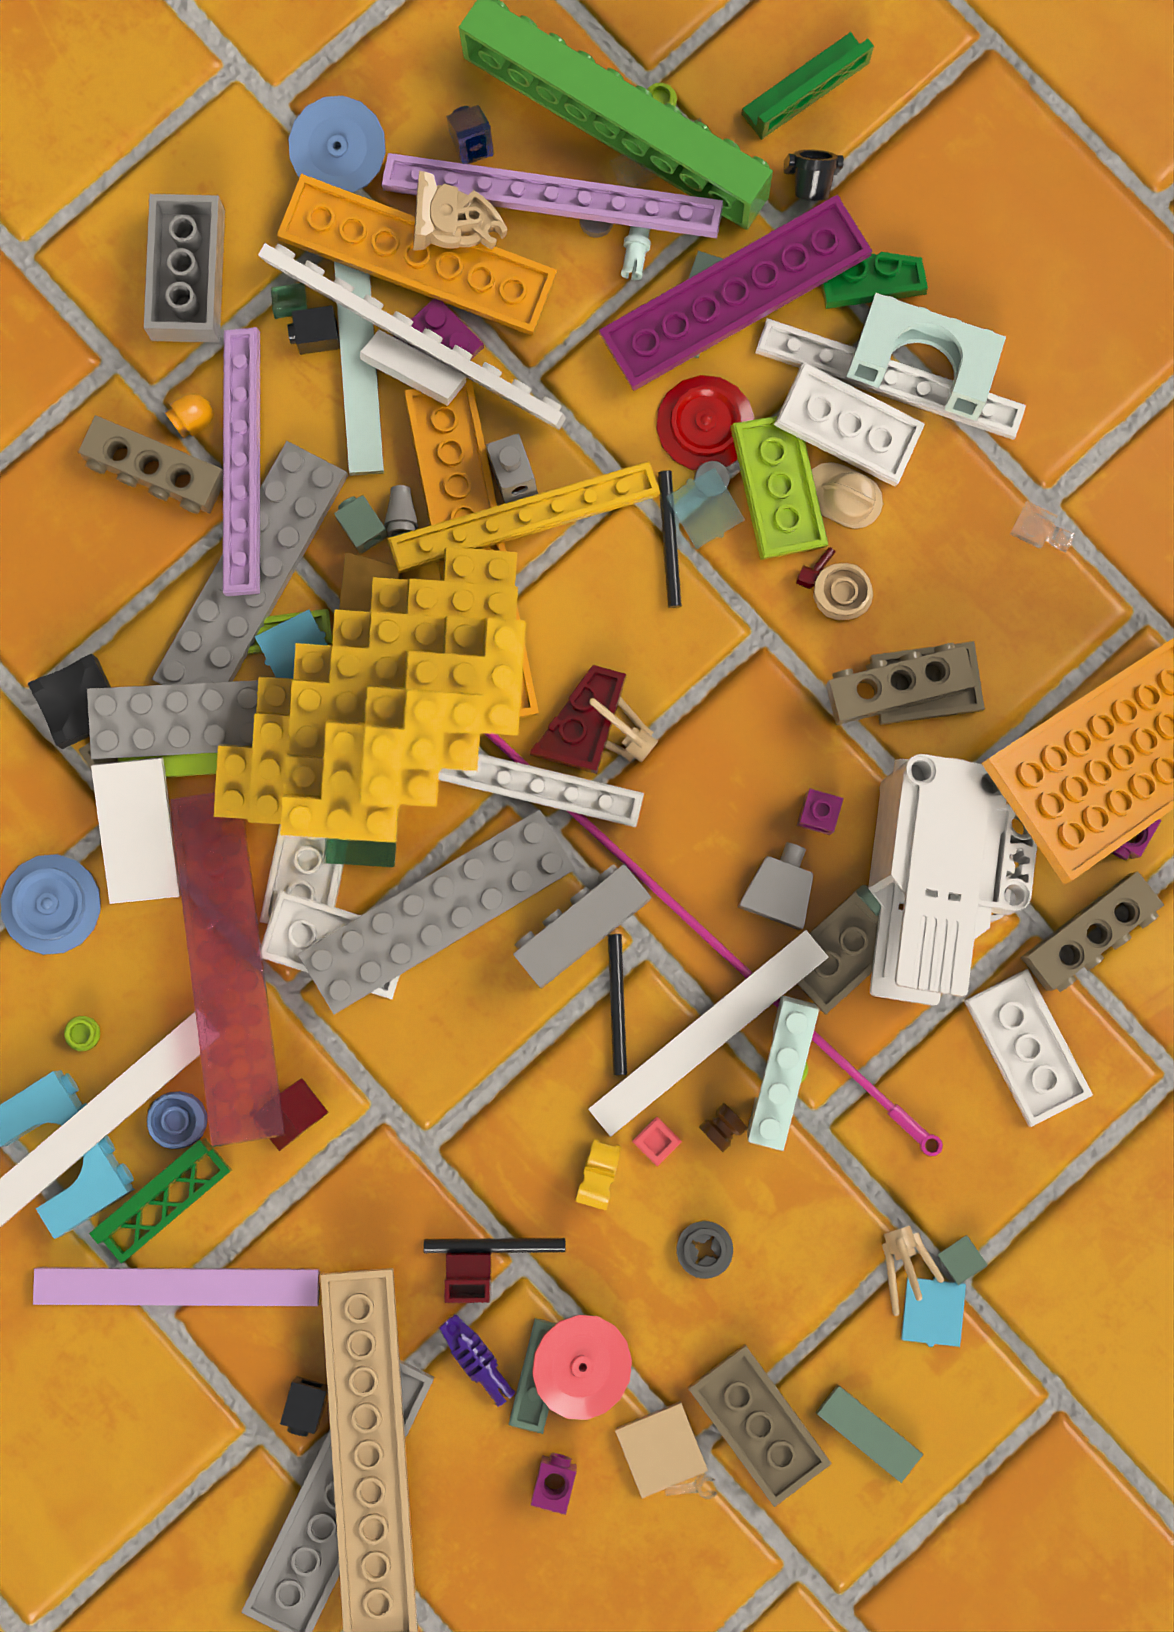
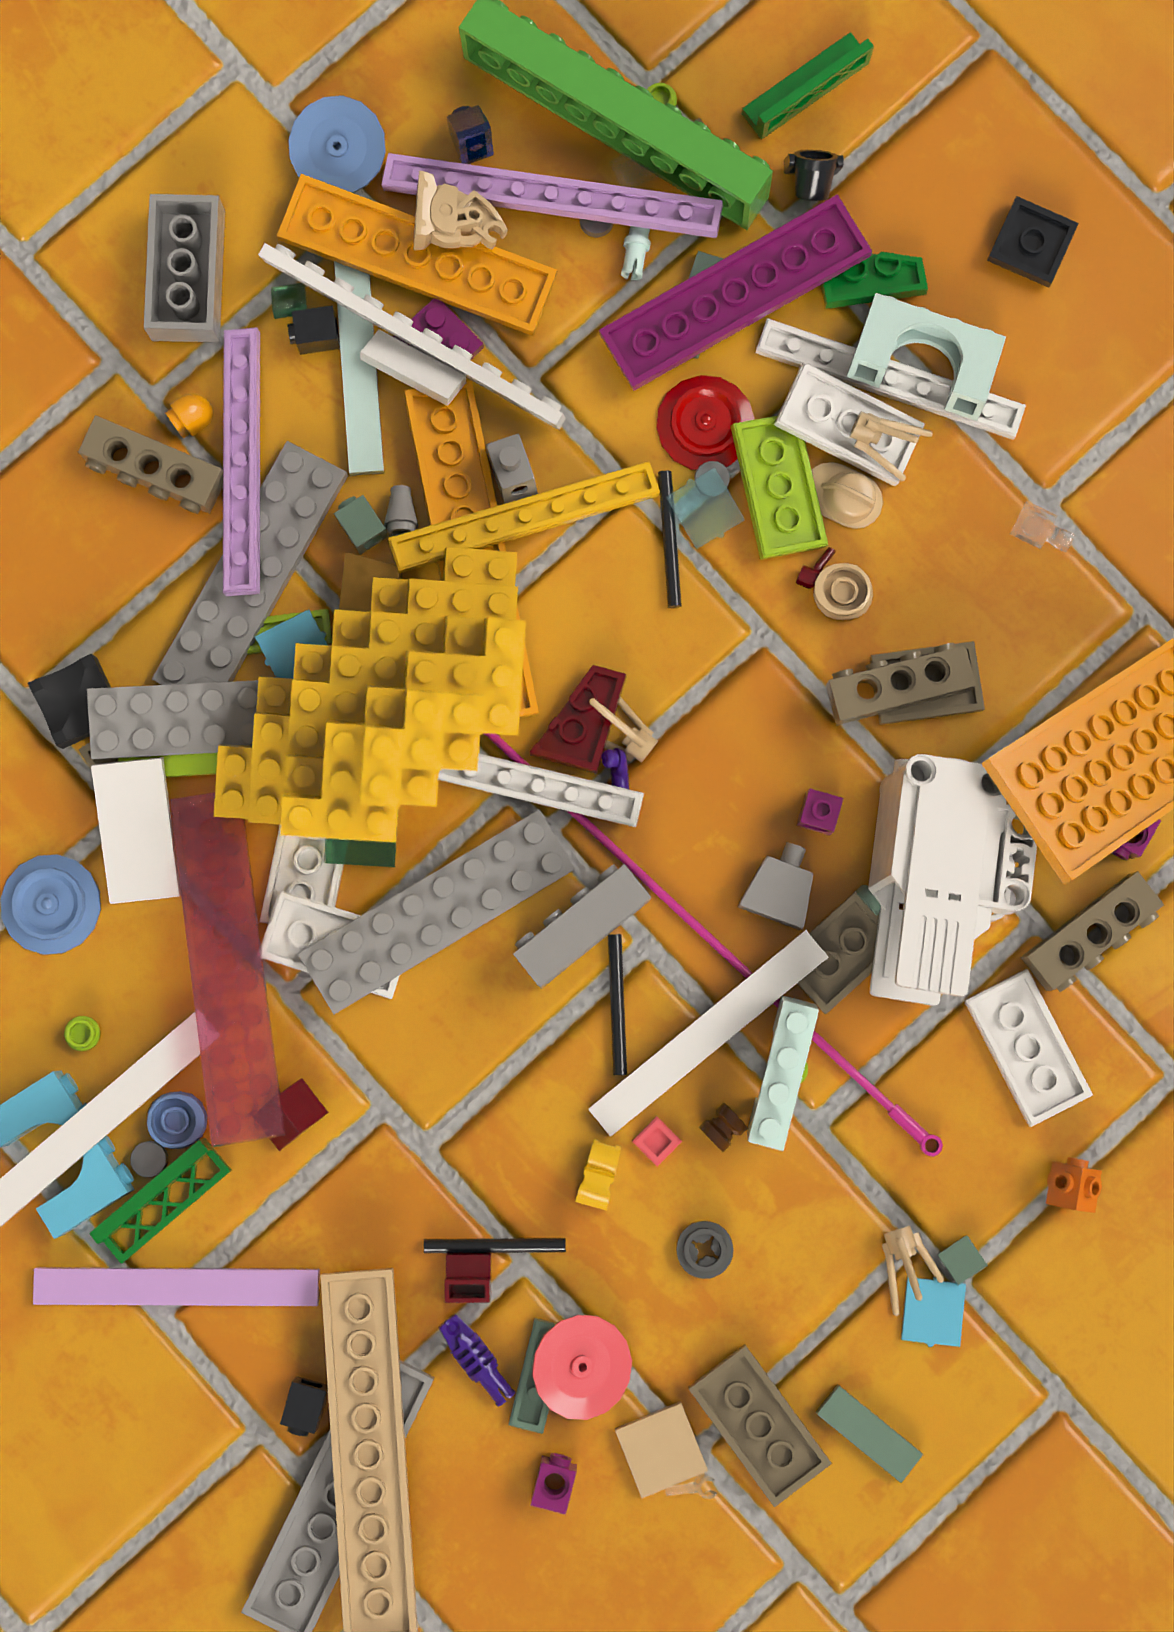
none -> flat silver tile [130,1141,168,1177]
none -> dark purple arm [602,748,629,789]
none -> tan plant [850,411,933,481]
none -> black plate [987,196,1079,288]
none -> orange brick [1046,1157,1102,1213]

